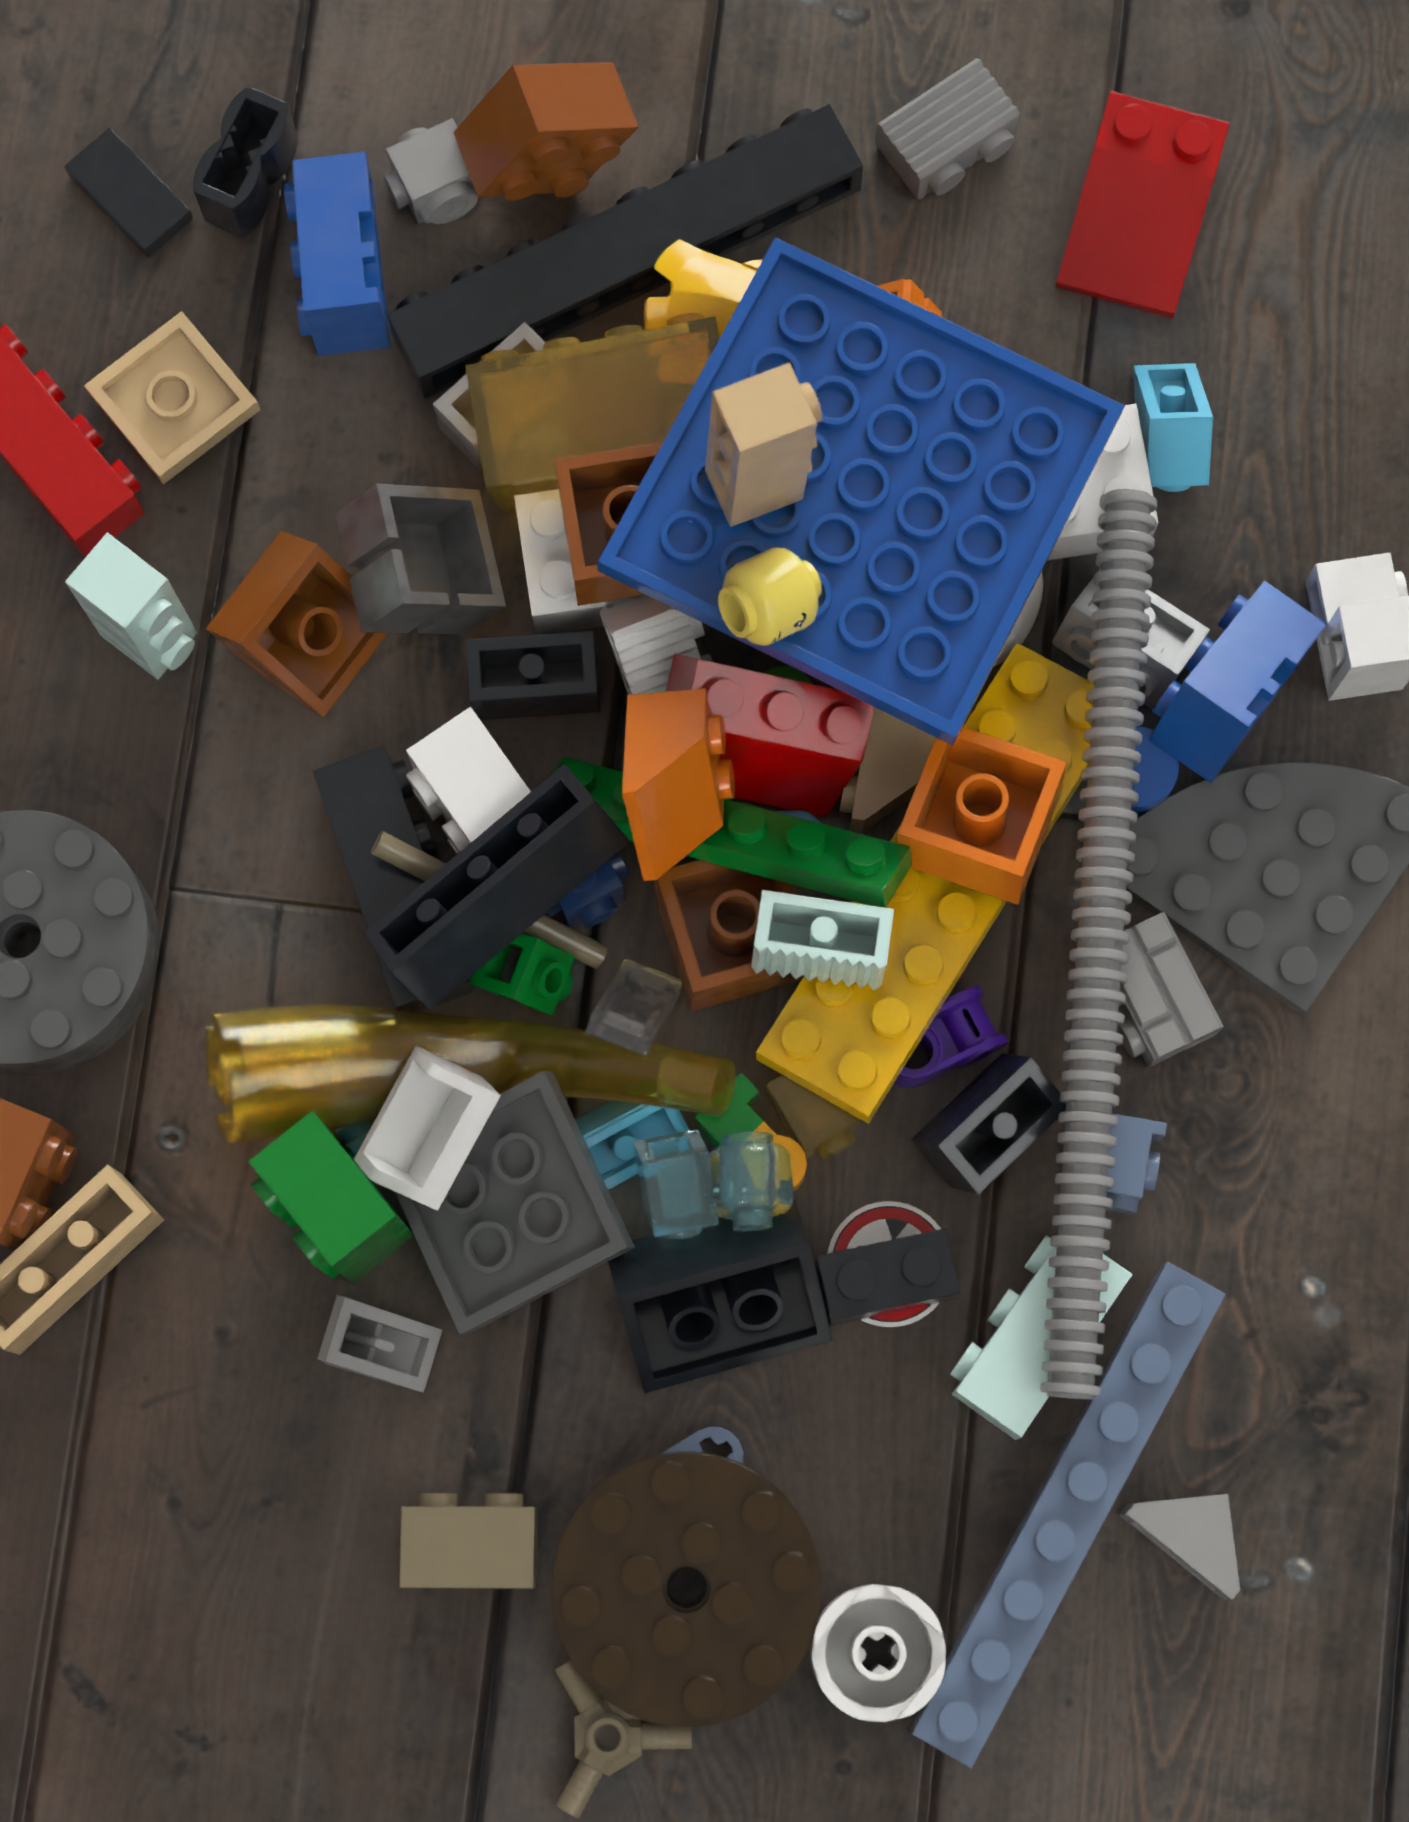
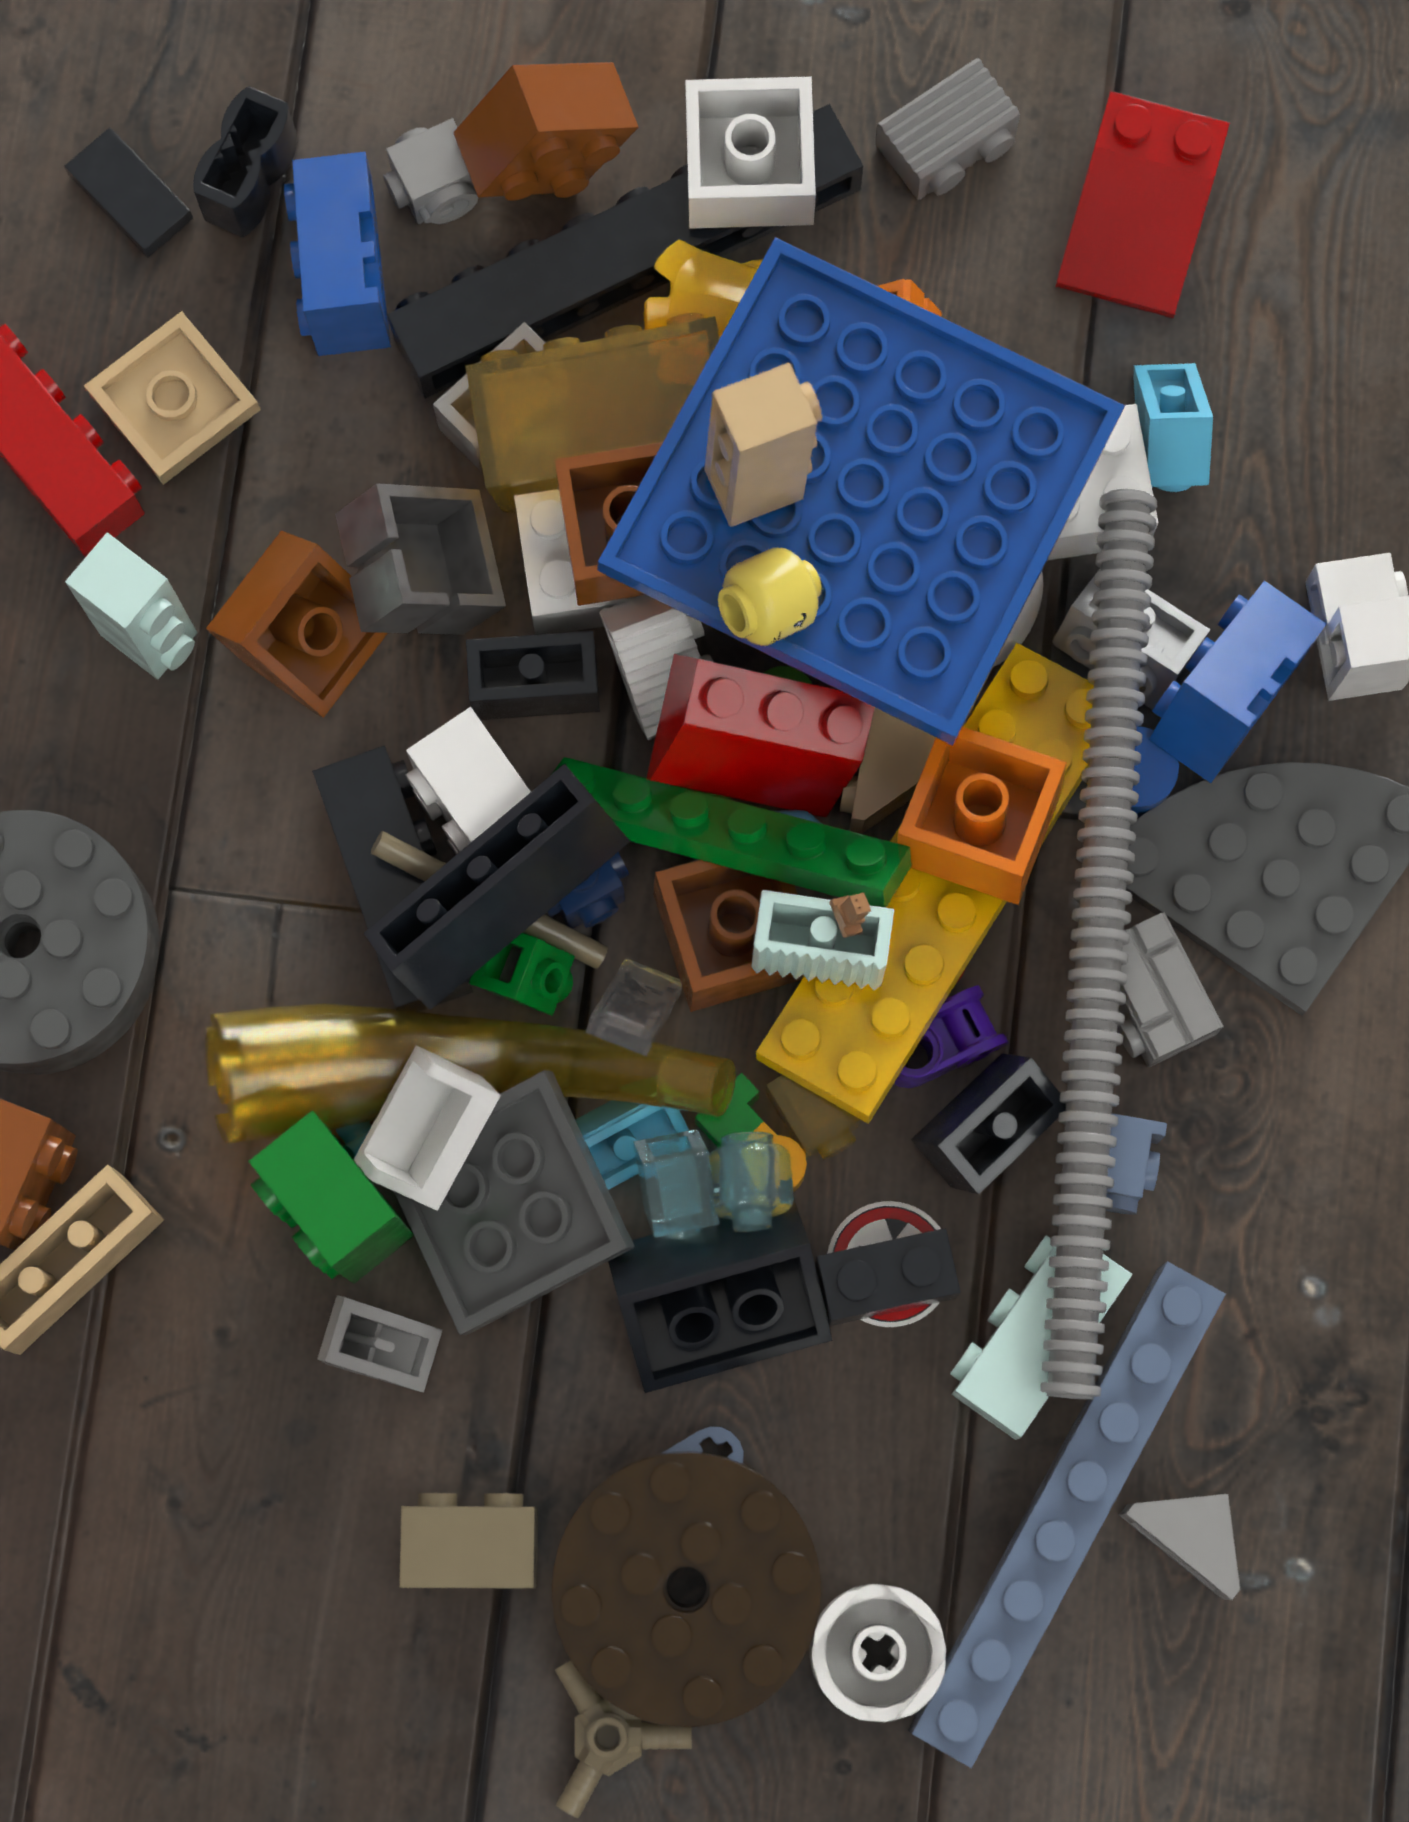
orange slope [622,688,735,881] -> none
none -> white brick [685,77,816,228]
none -> medium nougat piece [829,893,871,938]

